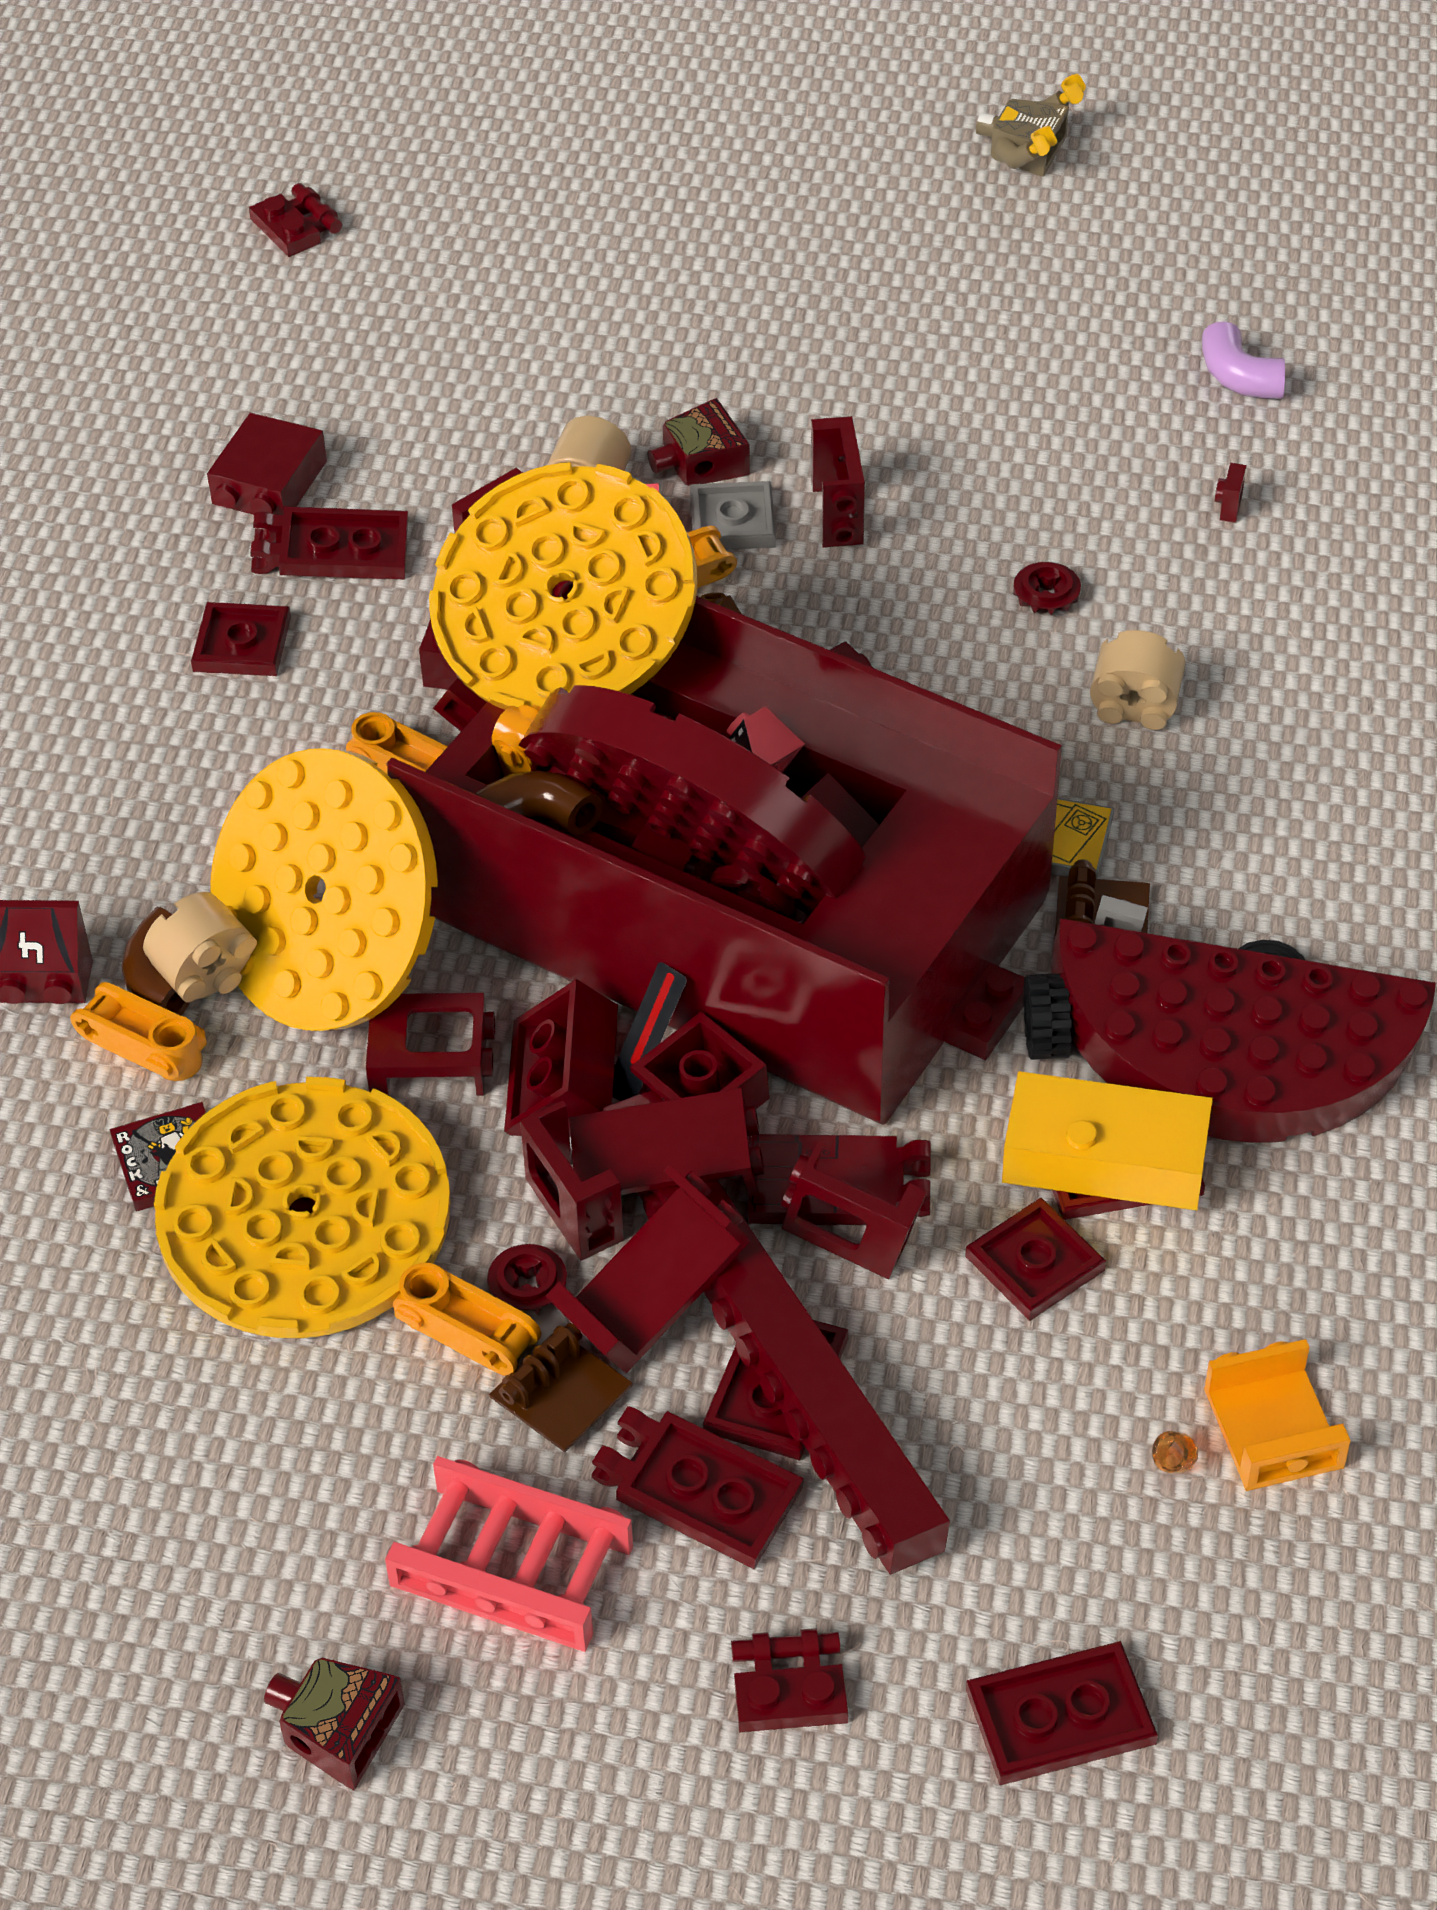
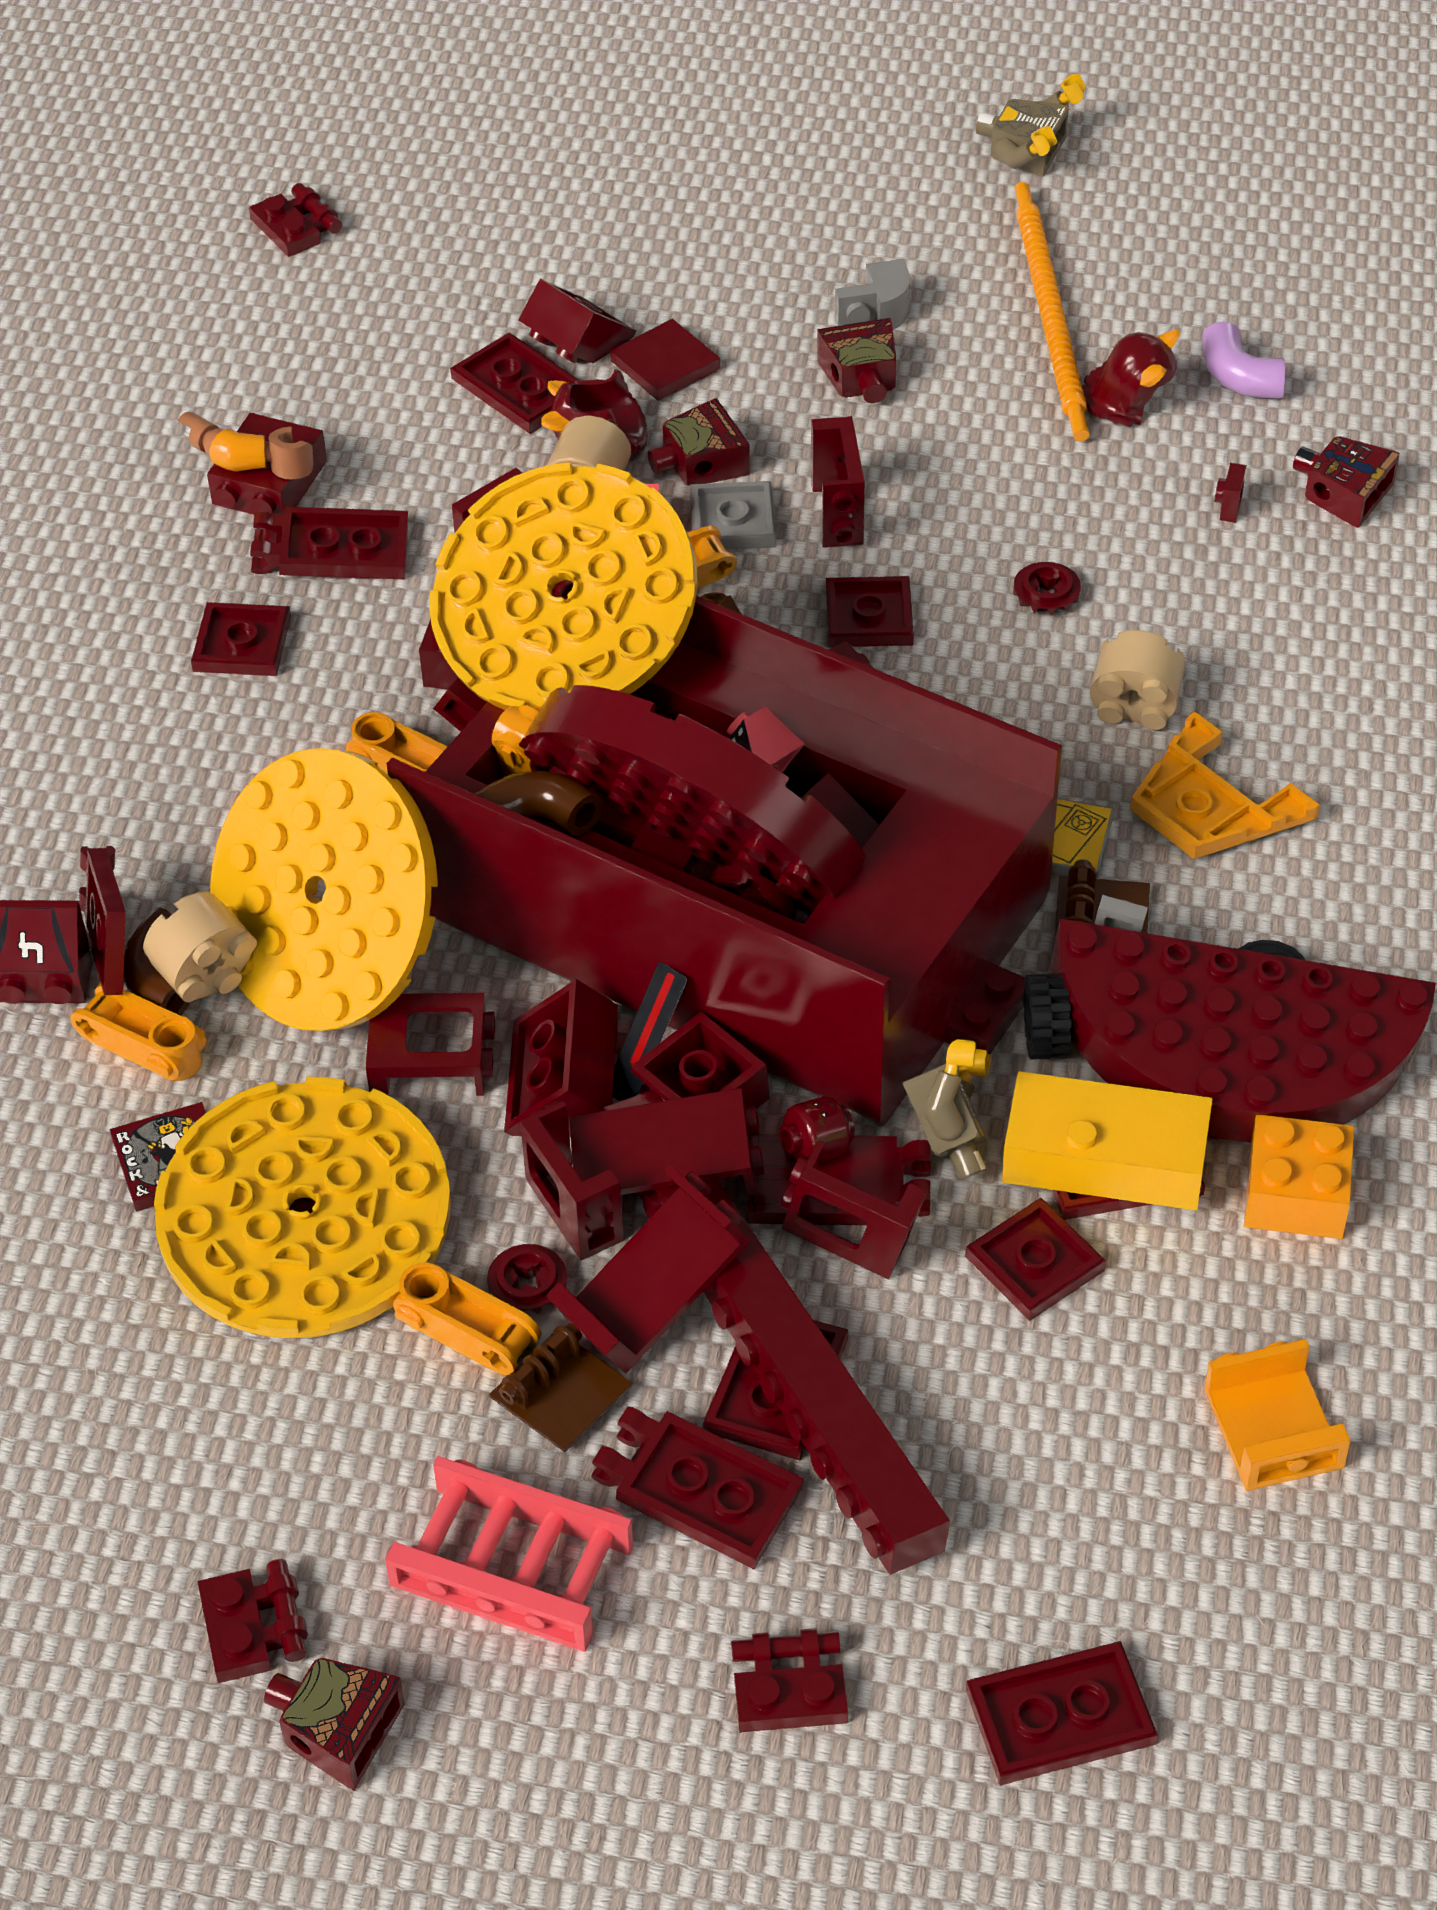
clear orange hinge [1152,1431,1198,1474] -> none
none -> dark red tile [79,846,126,995]
none -> piece [177,411,313,479]
none -> dark red plate [197,1559,308,1683]
none -> dark red tile [450,332,580,434]
none -> dark red slope [518,279,636,364]
none -> dark red hair [541,369,648,454]
none -> dark red tile [610,318,721,401]
none -> dark red head [779,1096,855,1163]
none -> dark red torso [817,318,896,403]
none -> dark red tile [826,576,914,647]
none -> light grey brick [835,259,910,330]
none -> dark tan torso [903,1039,991,1180]
none -> light orange hose [1015,182,1089,442]
none -> dark red hair [1082,329,1181,427]
none -> light orange wing [1130,711,1320,859]
none -> light orange brick [1244,1115,1354,1239]
none -> dark red torso [1293,436,1400,528]

